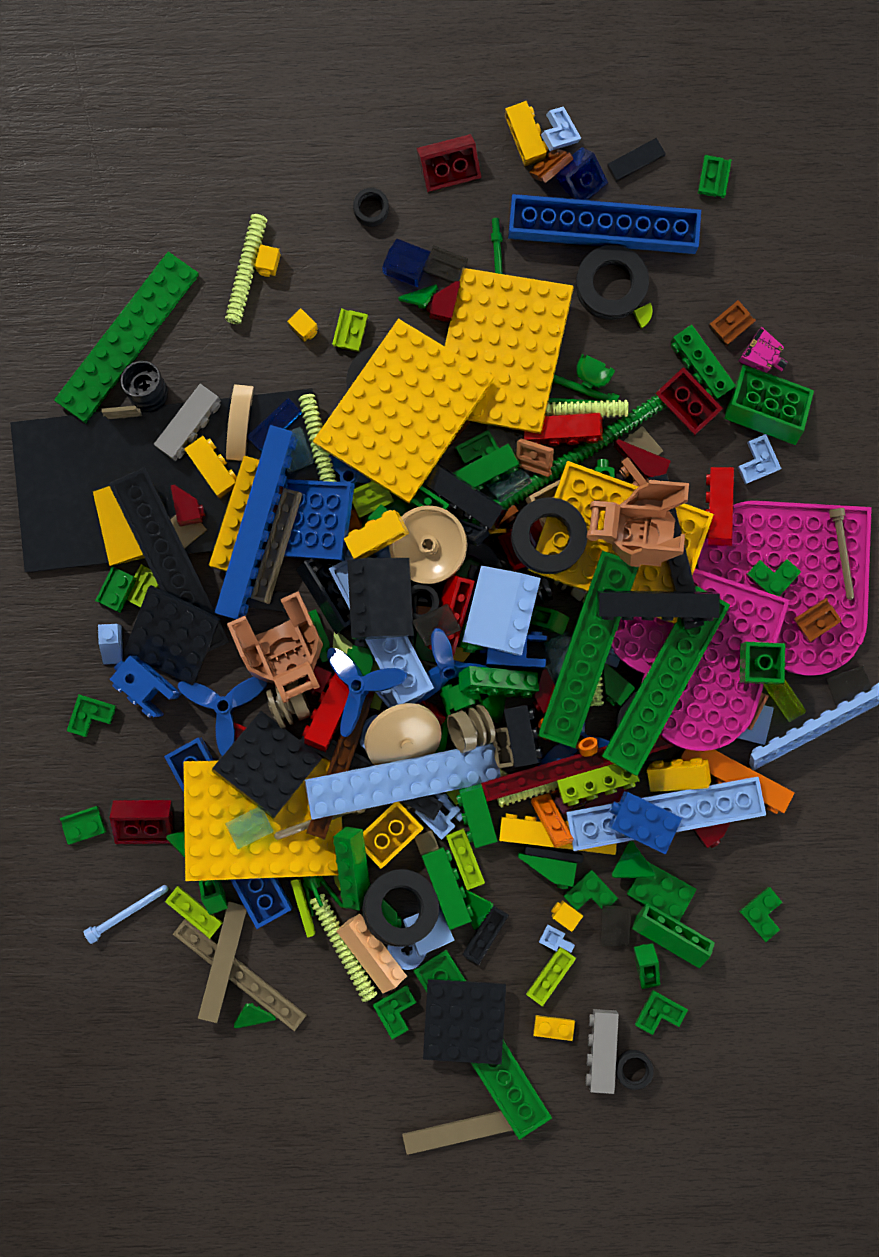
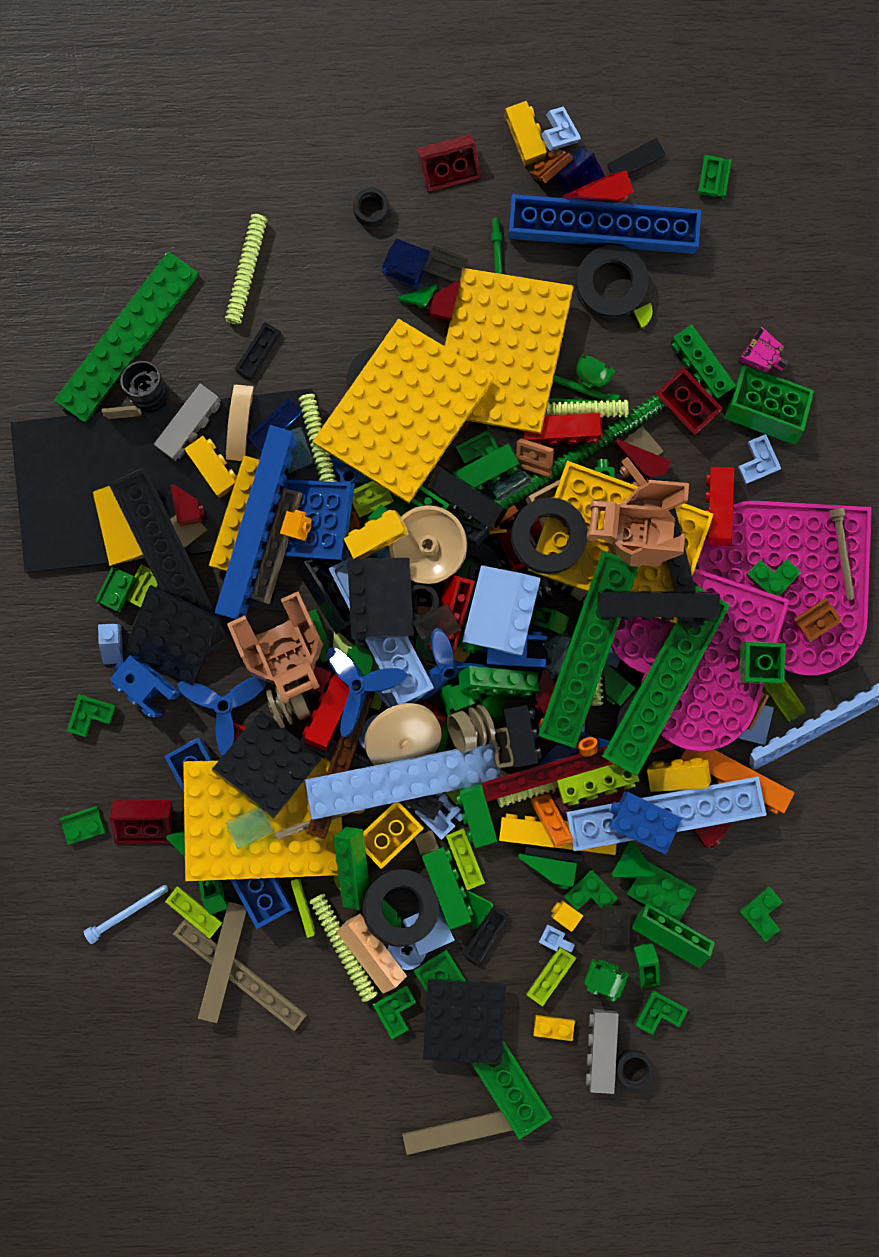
green piece [234,1003,276,1028] -> none
yellow brick [255,244,281,277] -> none
yellow brick [287,308,318,342] -> none
green plant [302,876,343,916] -> none
lime plate [332,308,368,352] -> none
dark orange plate [709,300,756,346] -> none
none -> black tile [235,322,281,380]
none -> light orange brick [280,510,312,541]
none -> red slope [562,170,634,203]
none -> green brick [584,959,629,1001]

